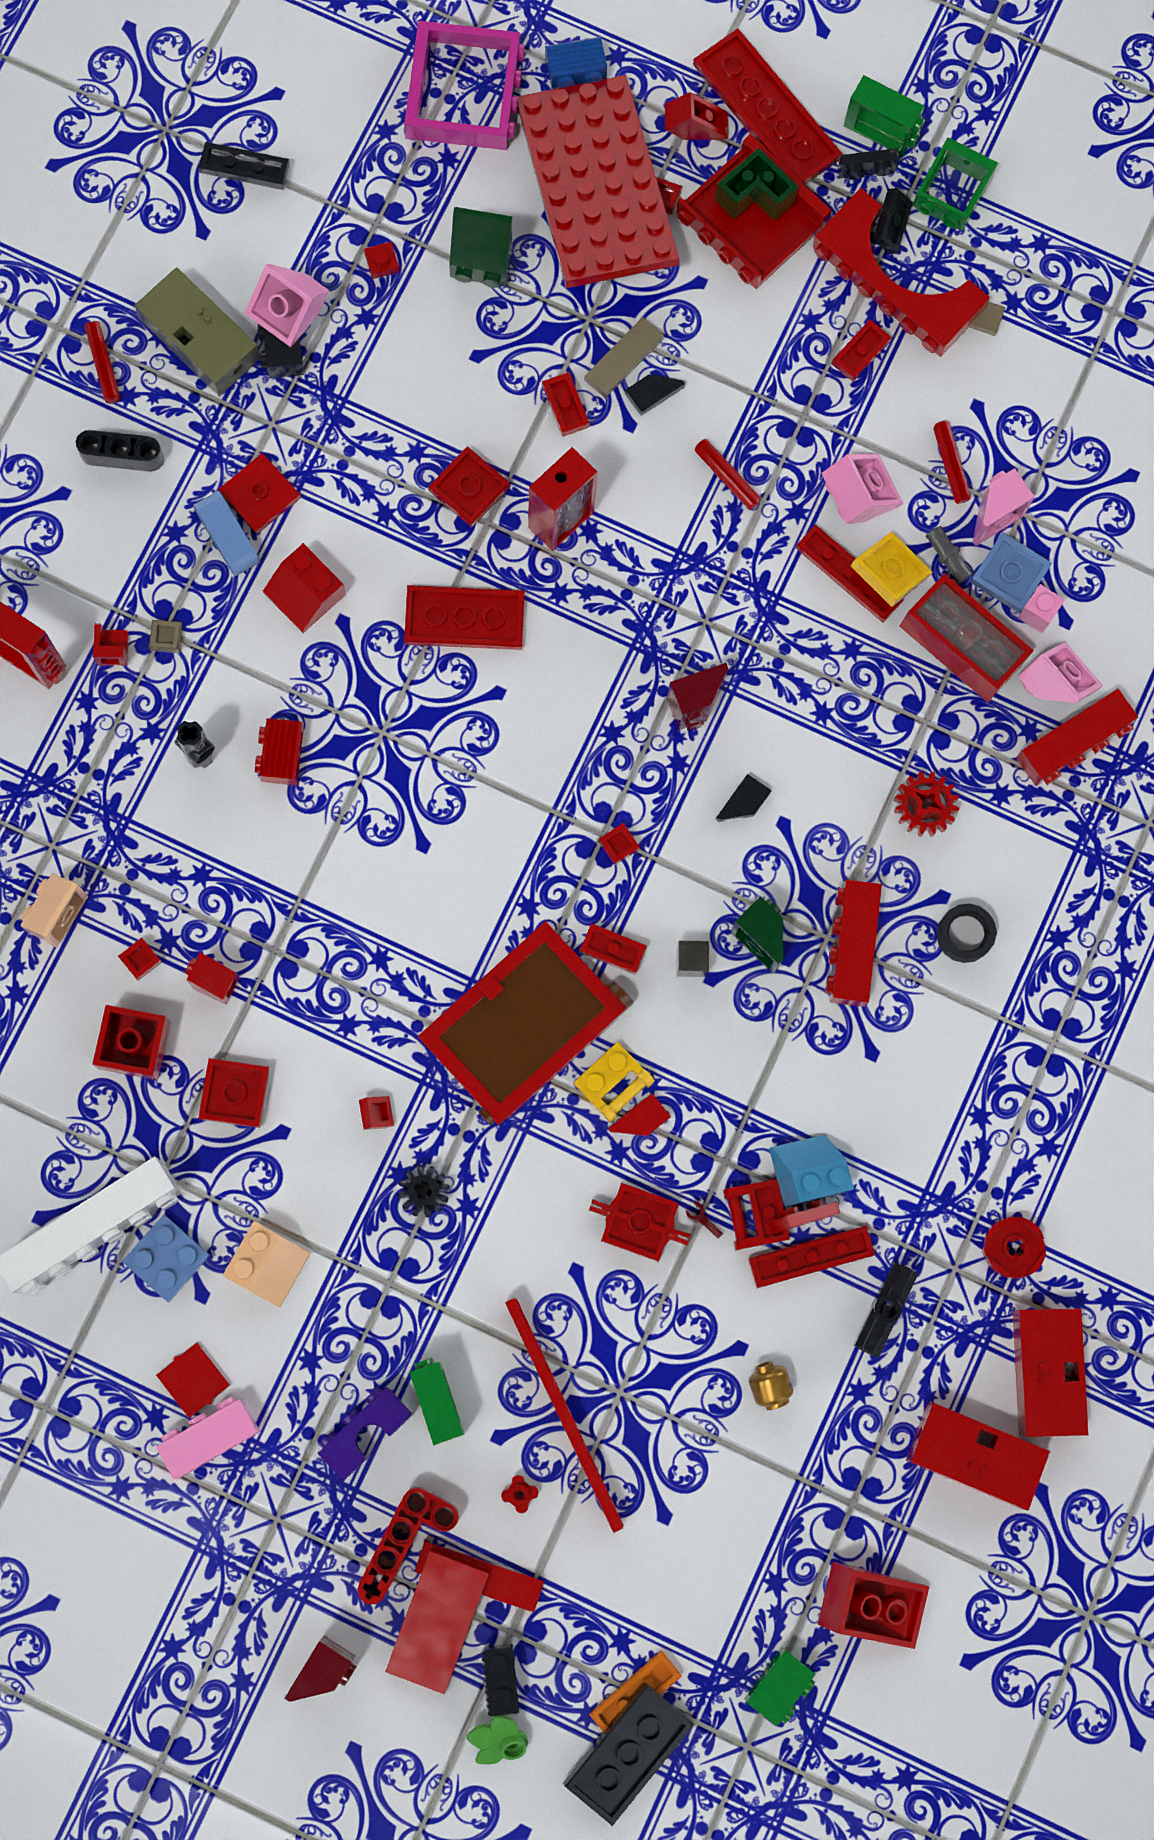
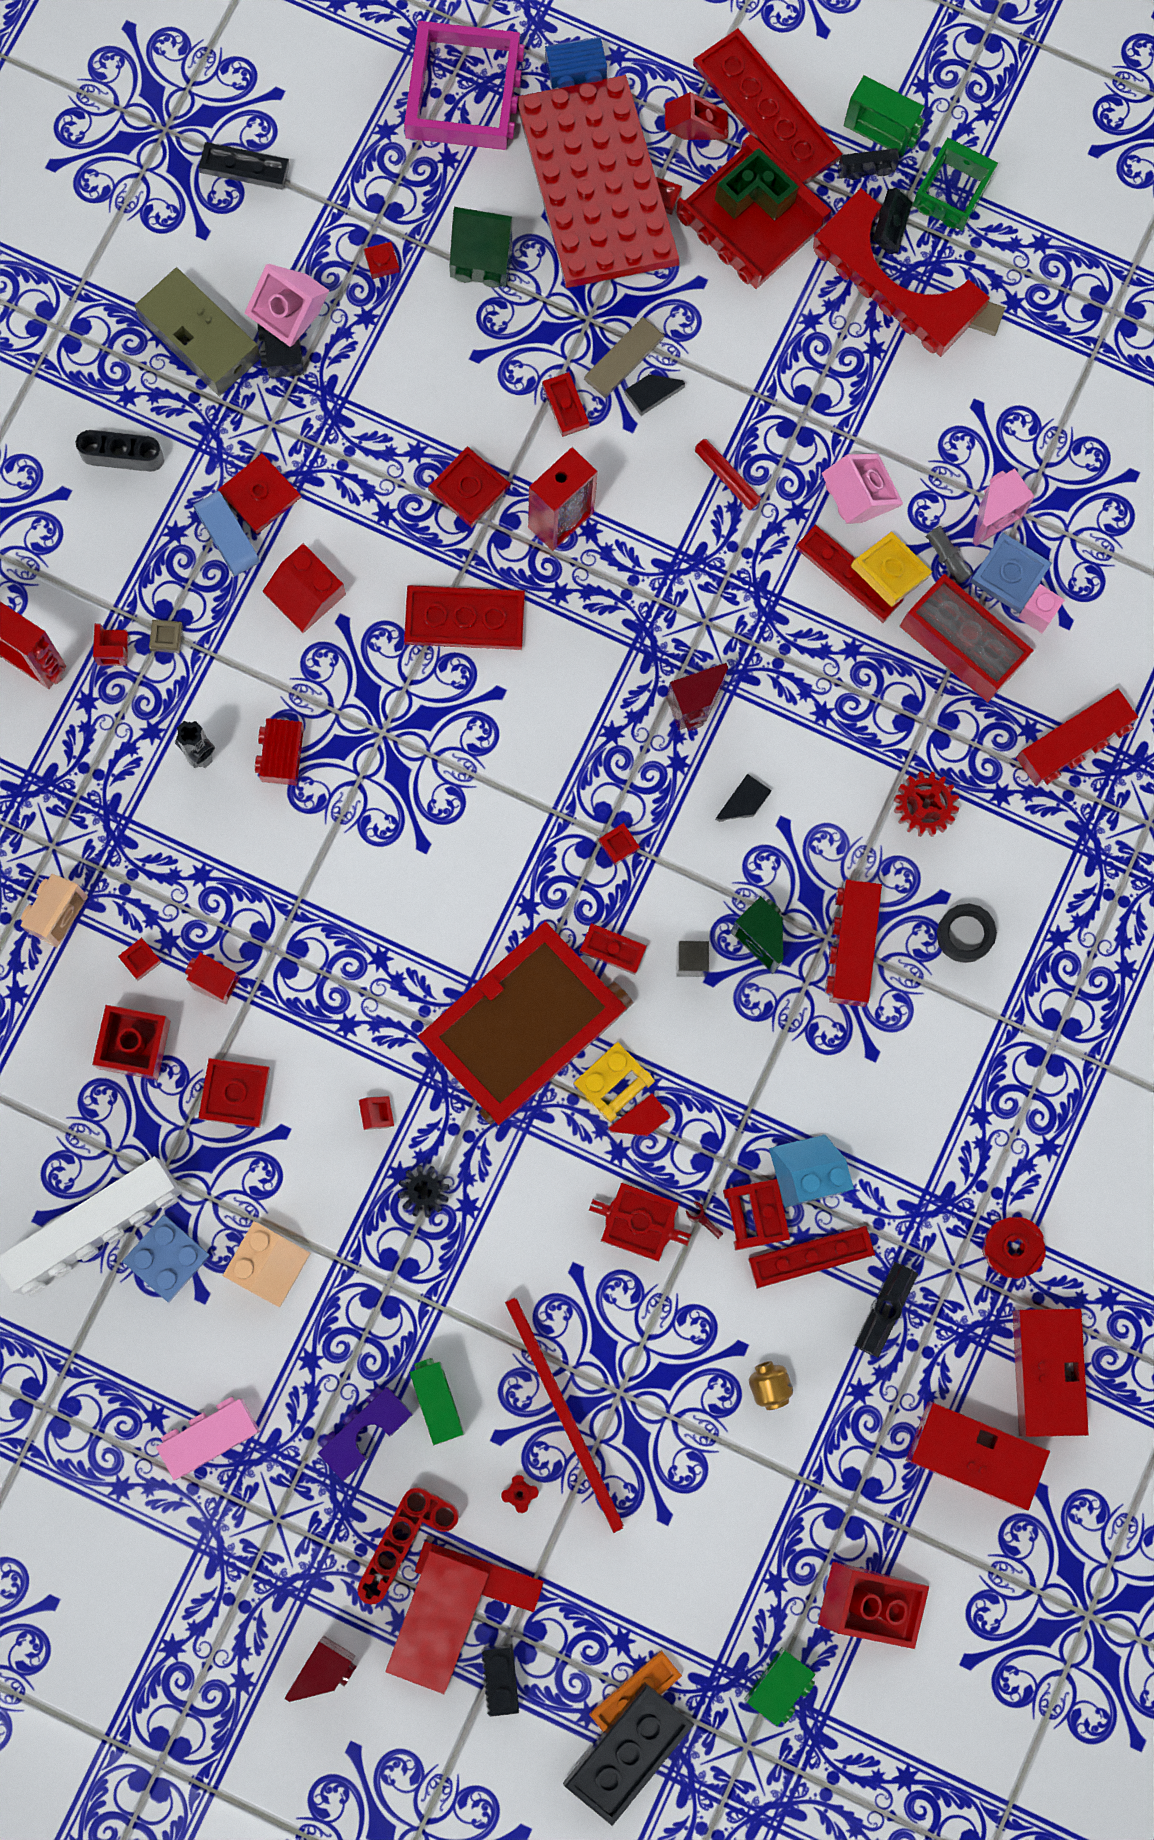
red axle [84,321,120,404] -> none
red piece [156,1342,230,1418] -> none
bright green plate [466,1715,528,1765] -> none
red plate [771,1199,841,1233] -> none
red plate [831,320,892,382] -> none
red axle [933,421,971,504] -> none
bright pink slope [1018,642,1102,703] -> none

